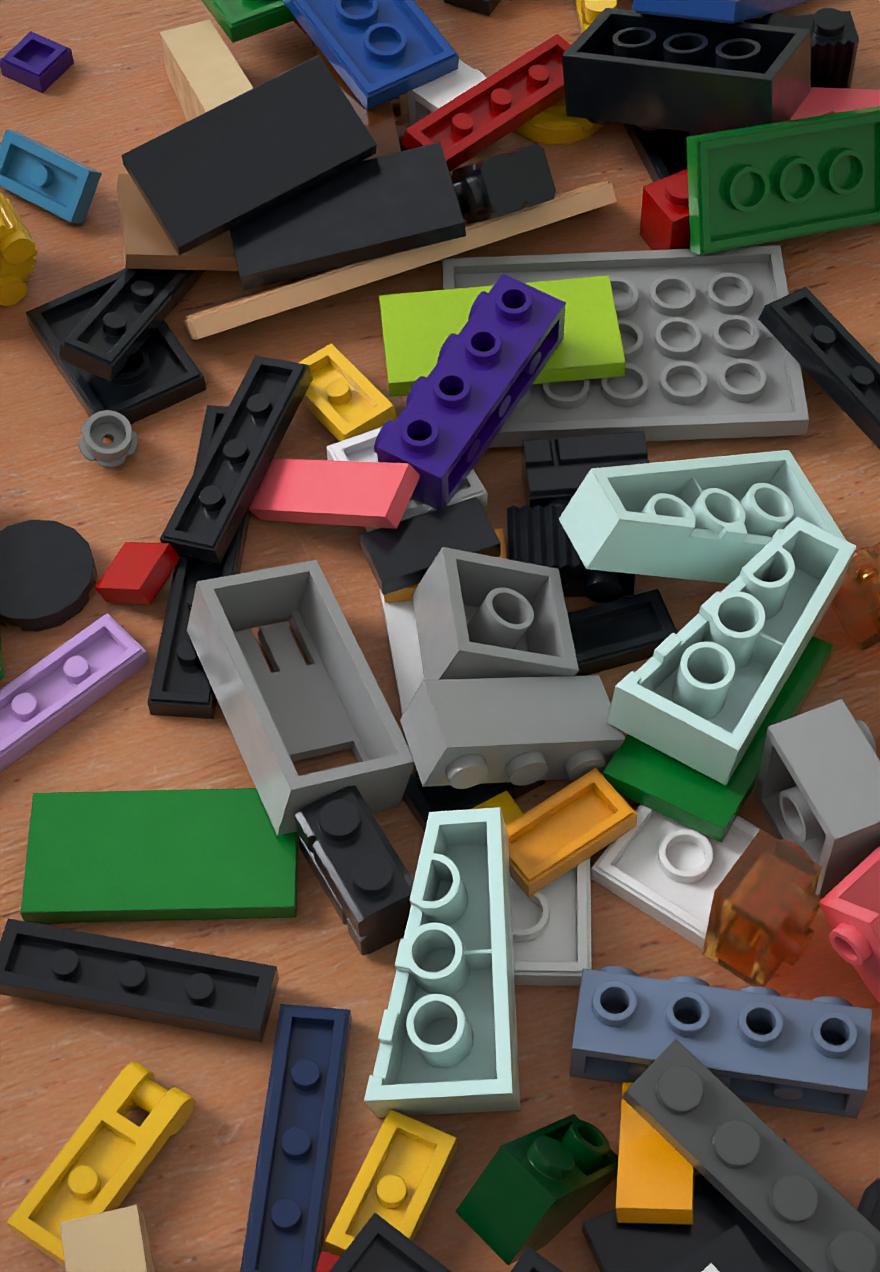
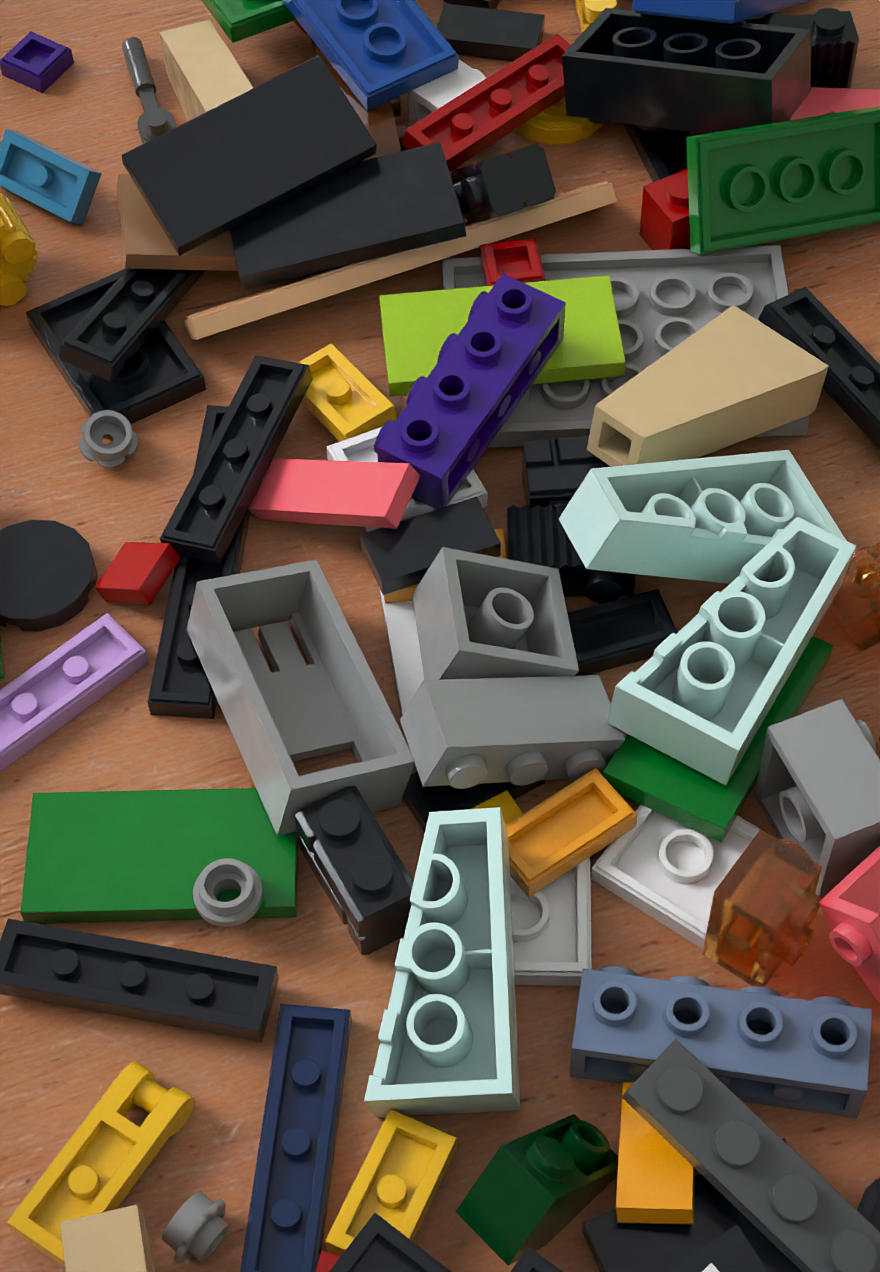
none -> dark grey piece [122,37,176,144]
none -> light grey plate [162,1191,230,1263]
none -> light grey plate [193,858,263,927]
none -> black tile [437,3,545,61]
none -> red tile [480,238,546,286]
none -> tan slope [587,305,829,467]

